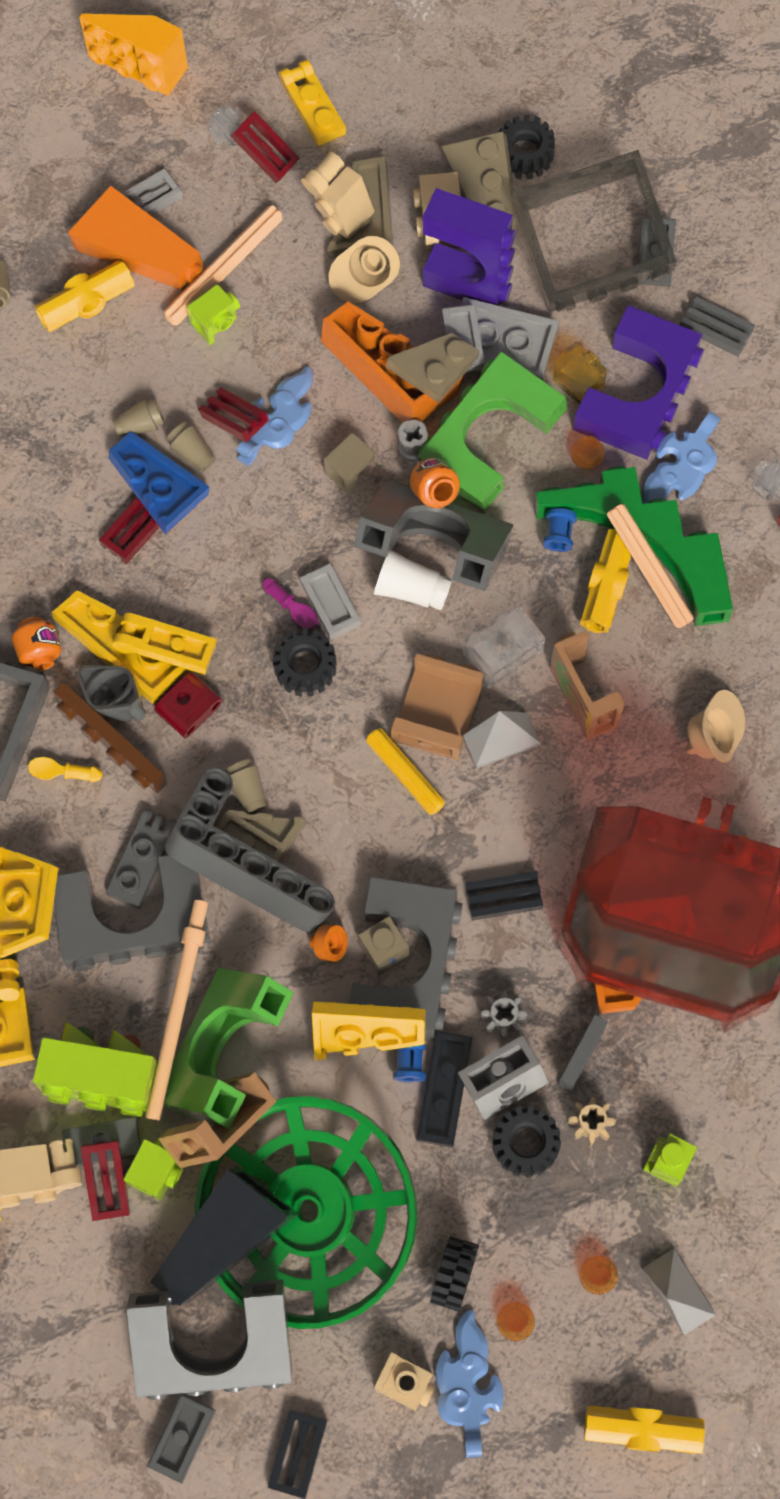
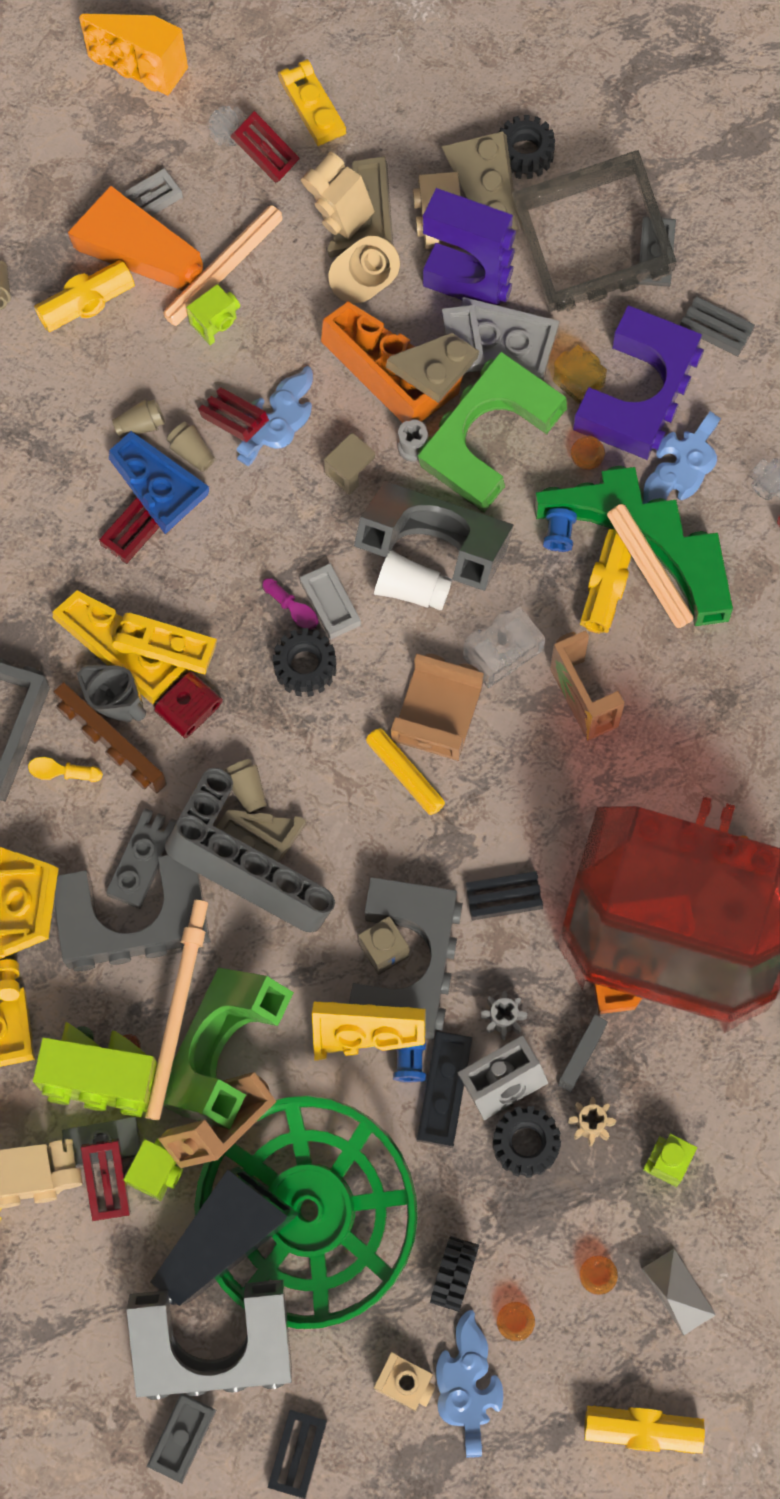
orange head [11,617,62,671] -> none
orange tile [309,924,348,962] -> none
orange head [410,458,460,509] -> none
light grey slope [462,711,541,769] -> none
tan piece [685,690,745,763] -> none

